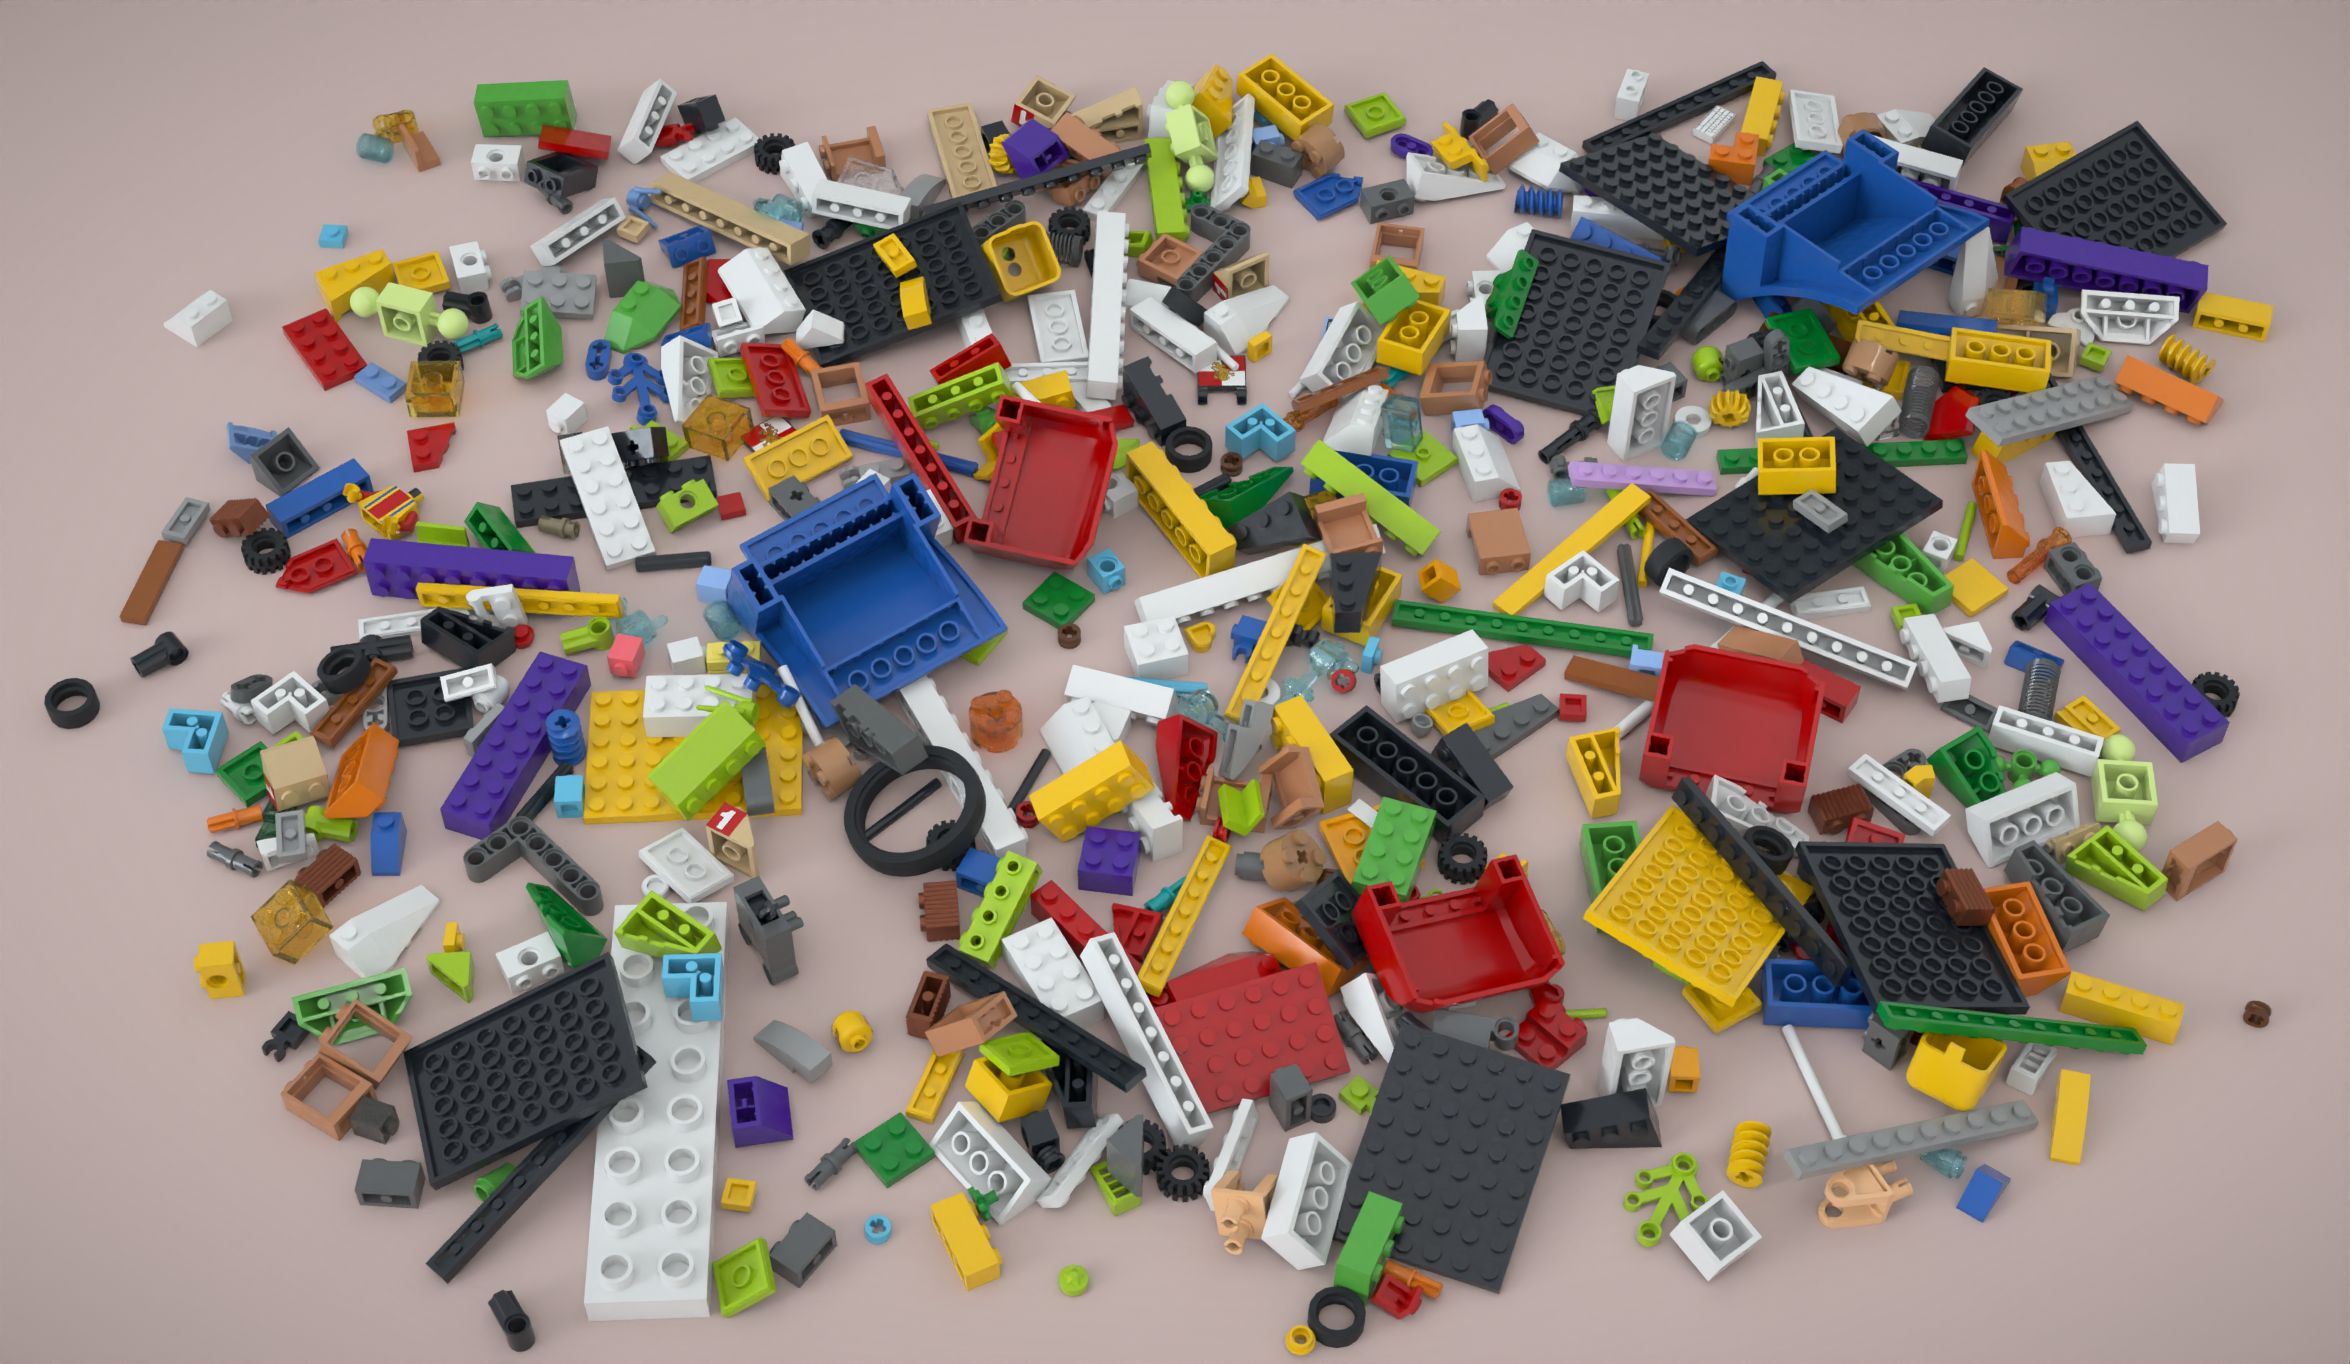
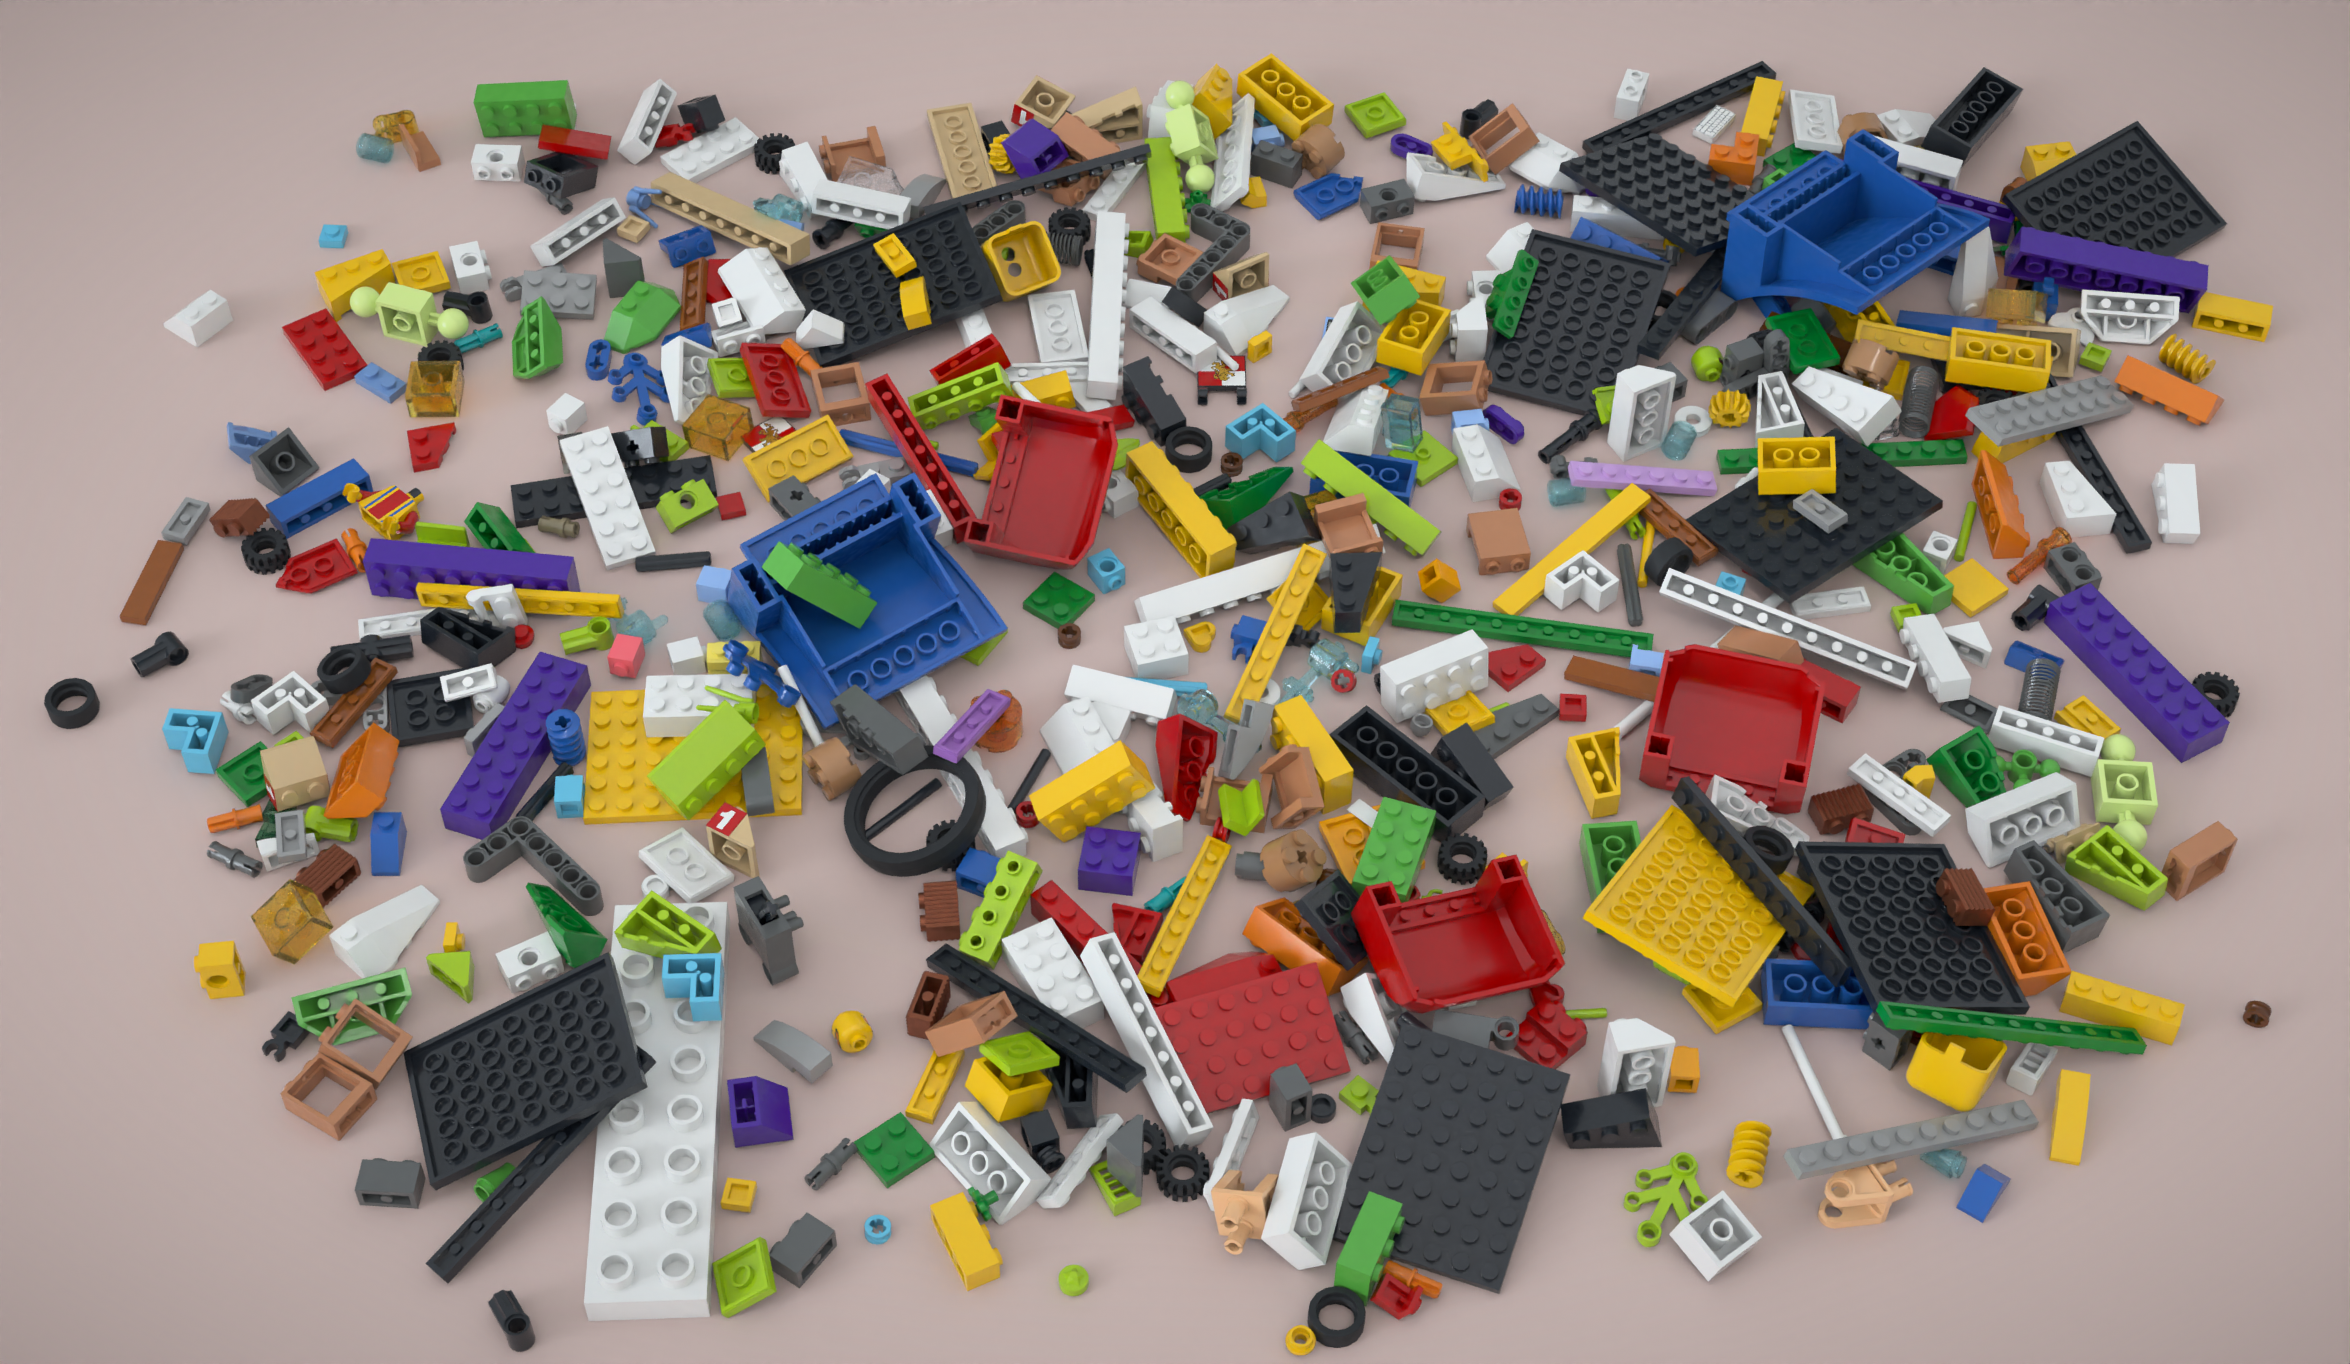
clear smoke brick [349,1096,400,1145] -> none
none -> bright green brick [762,541,877,629]
none -> medium lavender tile [933,689,1011,764]

